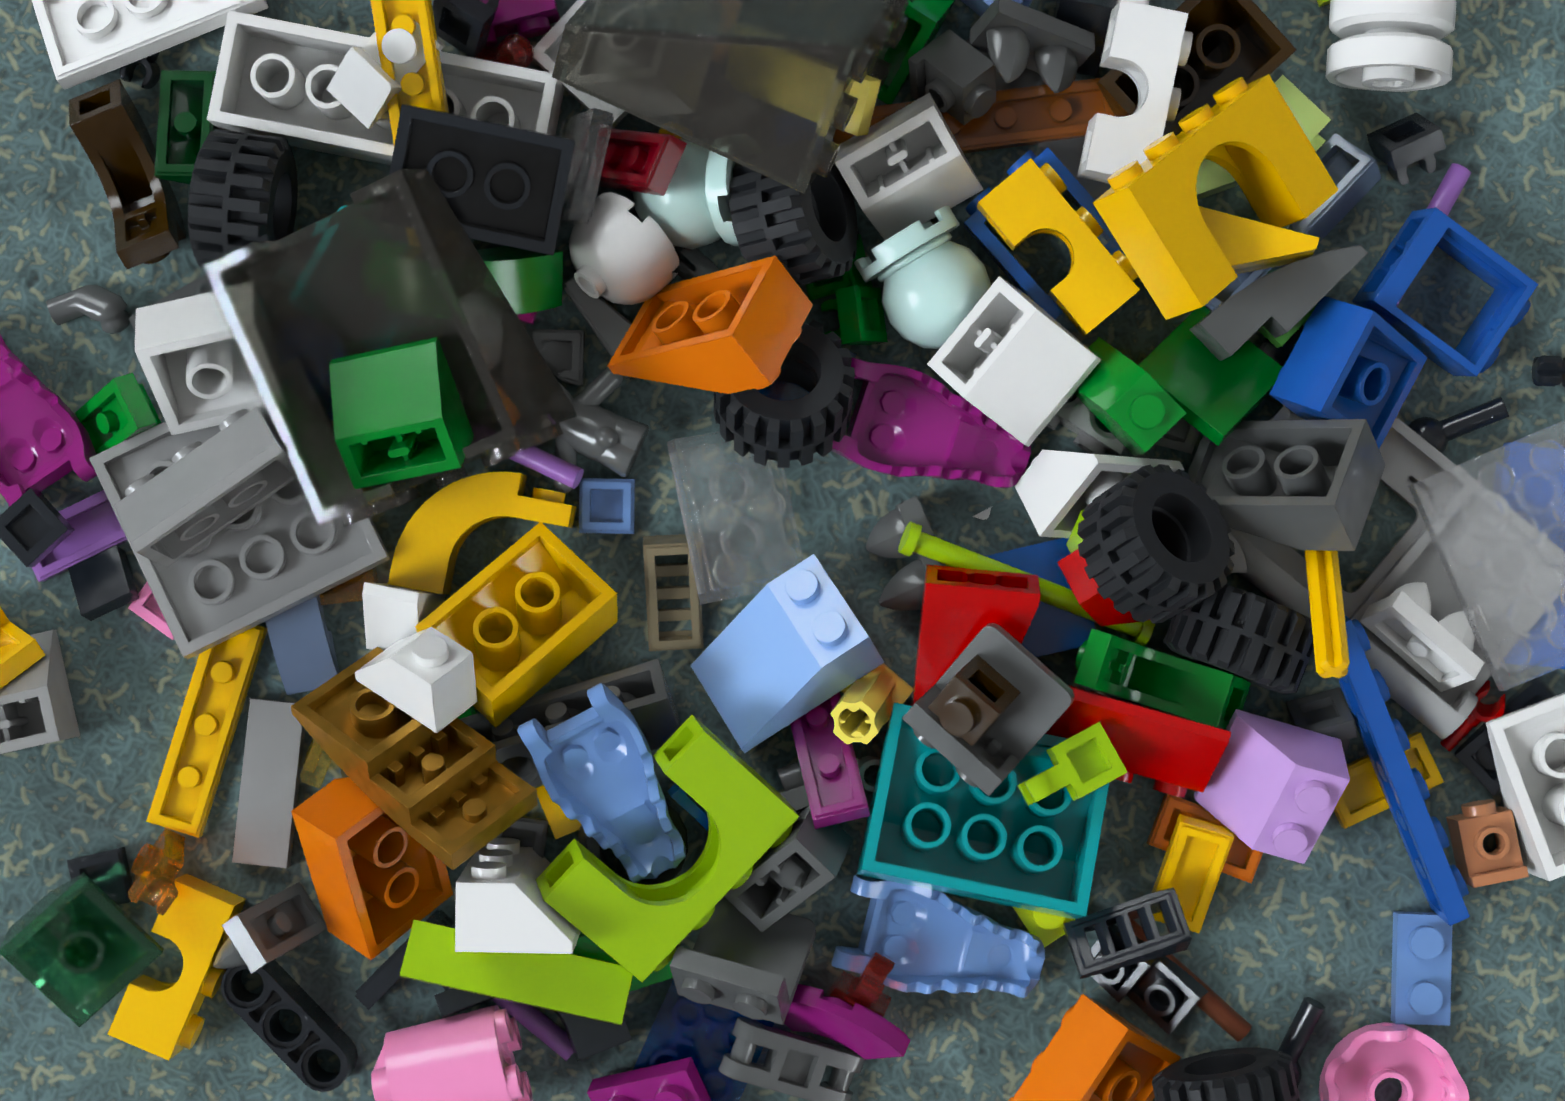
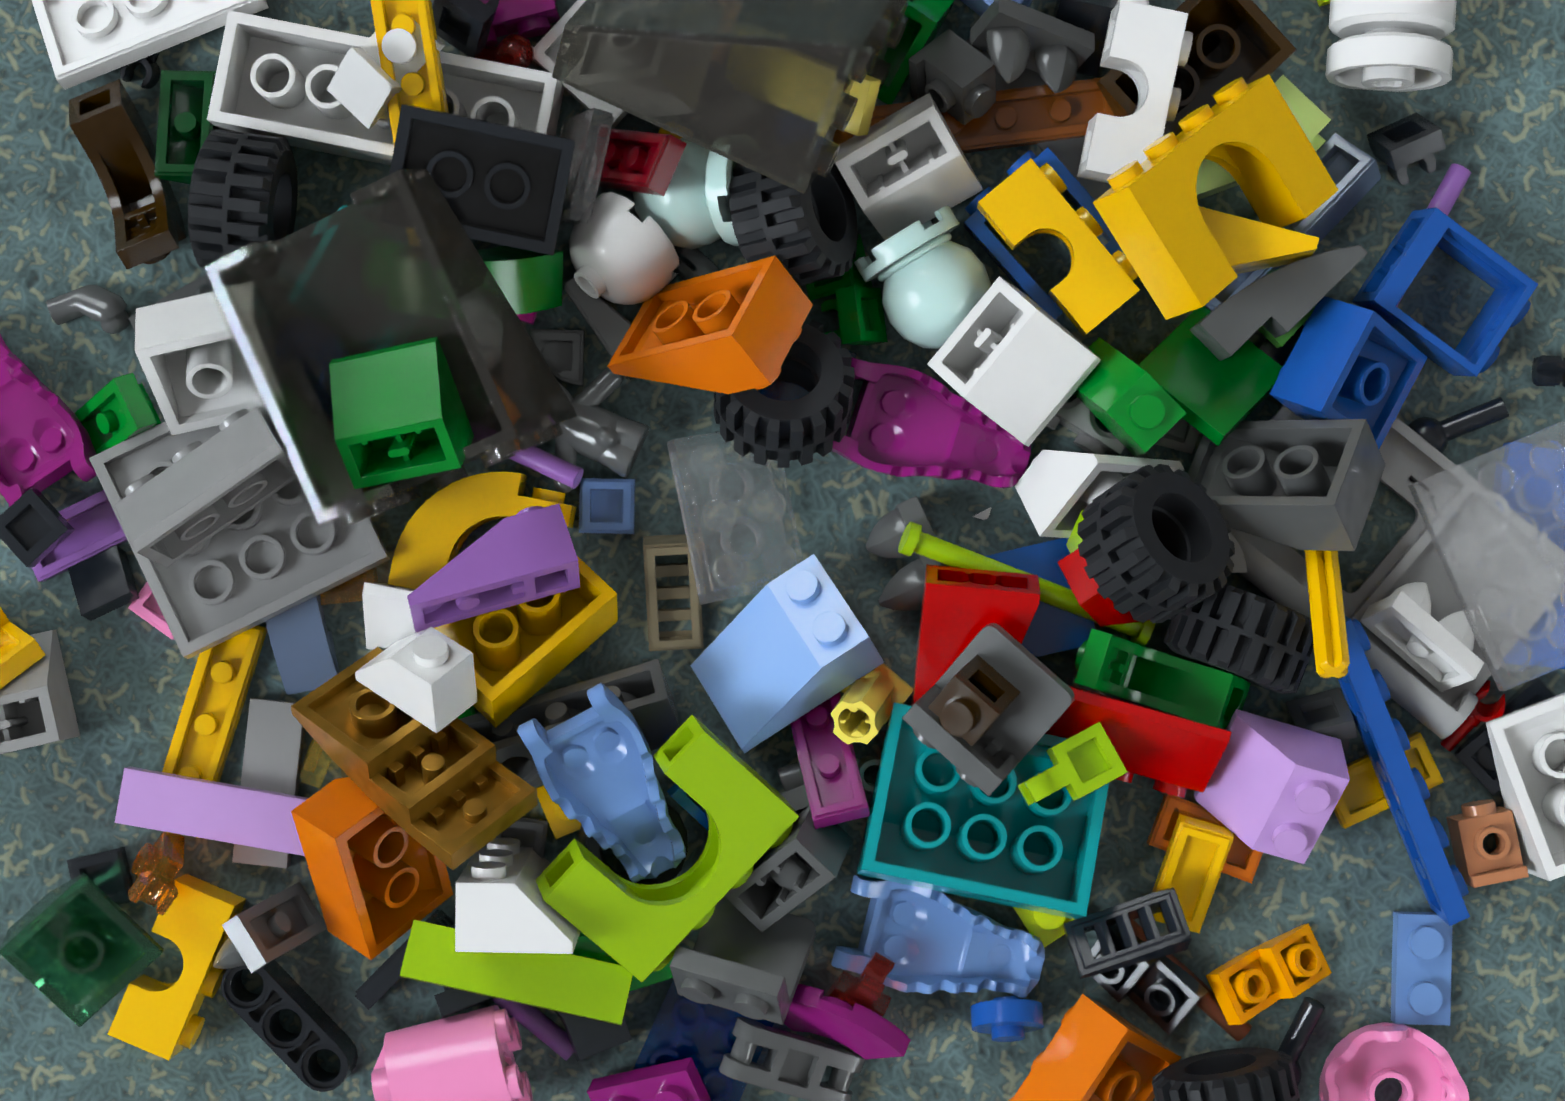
none -> lavender tile [115,767,308,856]
none -> medium lavender slope [407,504,580,633]
none -> blue wheel [970,996,1044,1042]
none -> light orange slope [1205,923,1332,1025]

